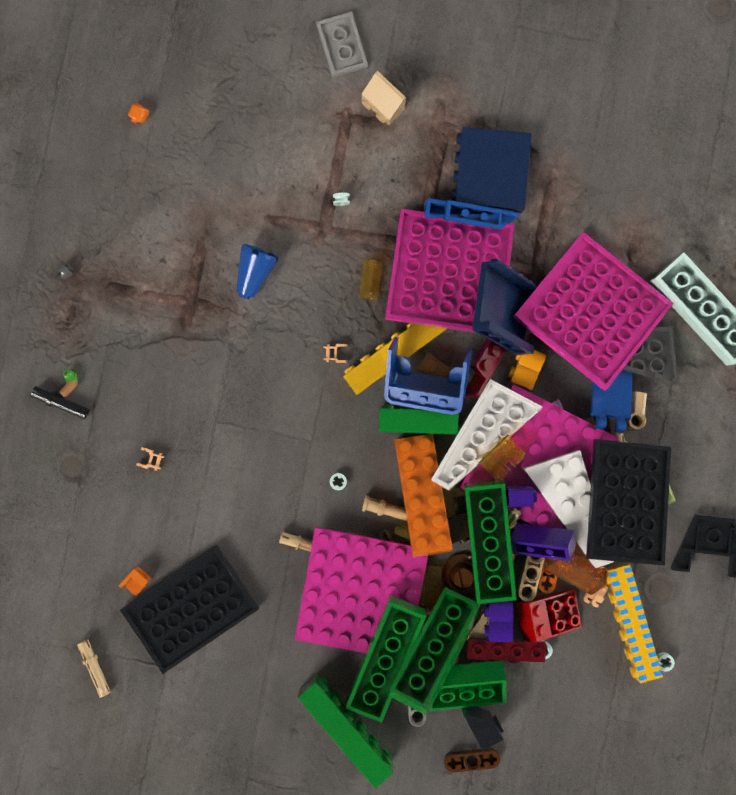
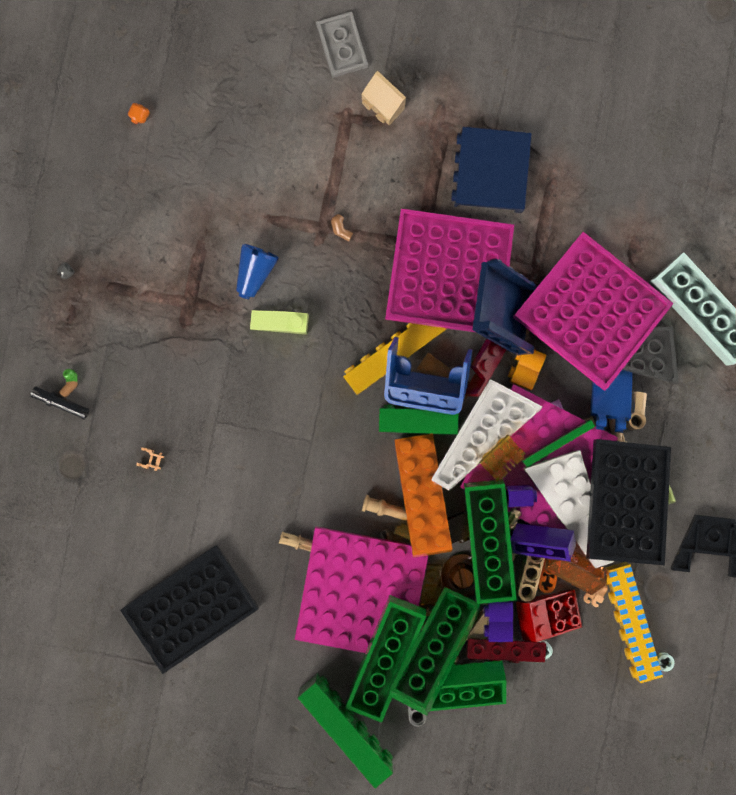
tan pin [77,639,111,698] -> none
orange panel [119,566,152,596] -> none
light nougat piece [323,344,348,363] -> none
light aqua bush [330,473,347,490] -> none
light aqua bush [333,193,350,206] -> none
clear yellow hinge [359,259,382,300] -> none
blue wedge [424,198,520,230] -> none
clear yellow slope [442,486,465,518] -> none
reddish brown beam [444,748,500,773] -> none
black slope [461,707,504,751] -> none
none -> yellowish green slope [250,310,309,334]
none -> medium nougat arm [331,214,353,241]
none -> green tile [521,420,595,467]

